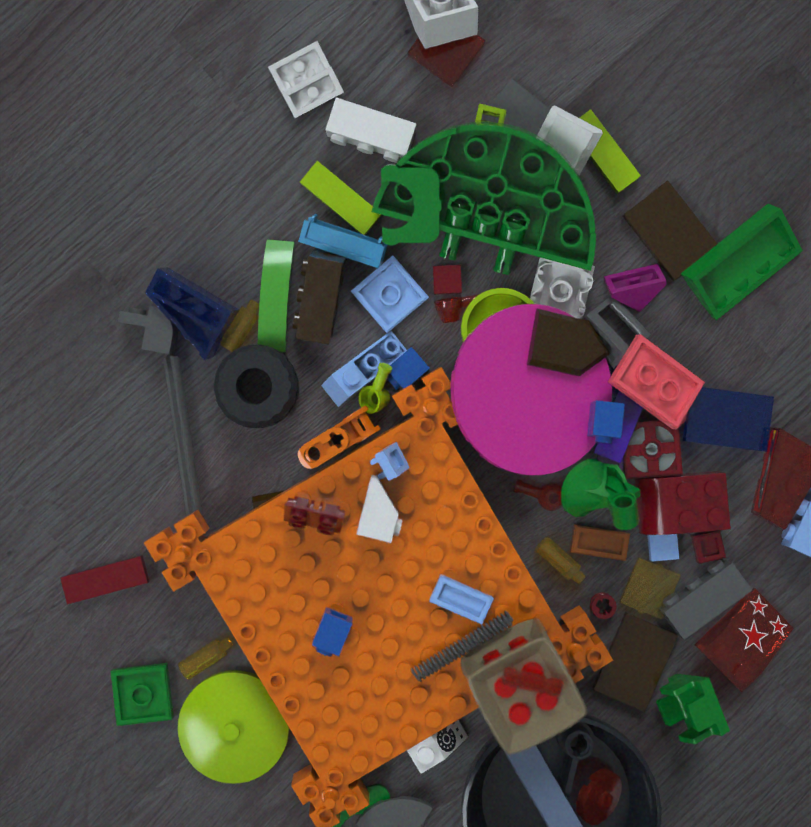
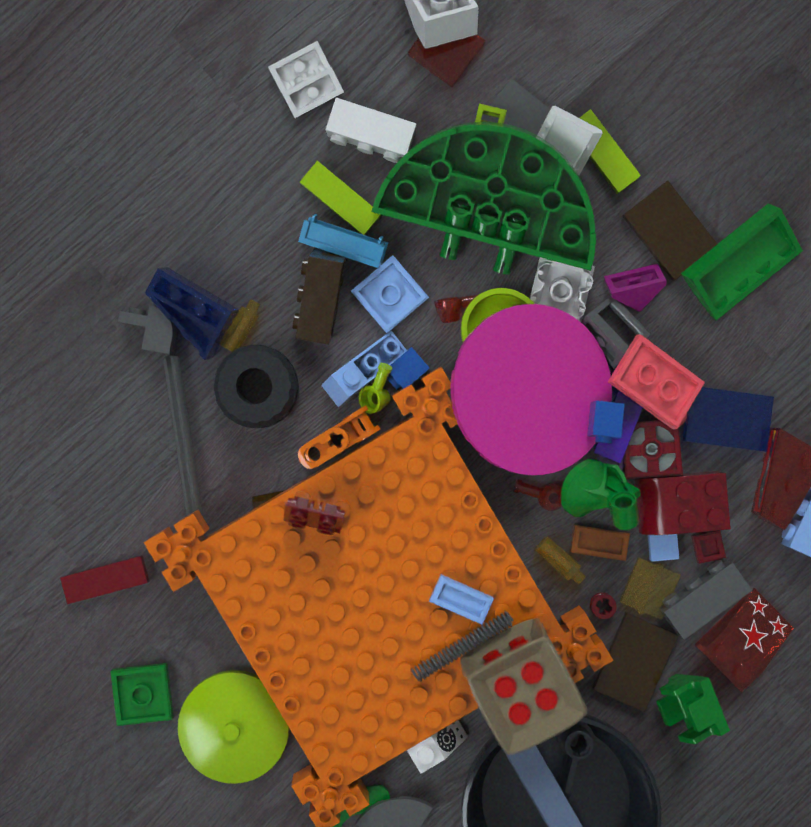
clear yellow cylinder [178,637,233,680] -> none
bright green slope [258,240,295,352] -> none
blue brick [312,607,353,656] -> none
white slope [357,474,402,543] -> none
light blue tile [370,442,410,481] -> none
green piece [381,164,442,246] -> none
dark red tile [433,265,462,295] -> none
clear red axle [502,667,563,697] -> none
dark brown tile [527,309,610,376] -> none
clear red plate [576,769,622,825] -> none

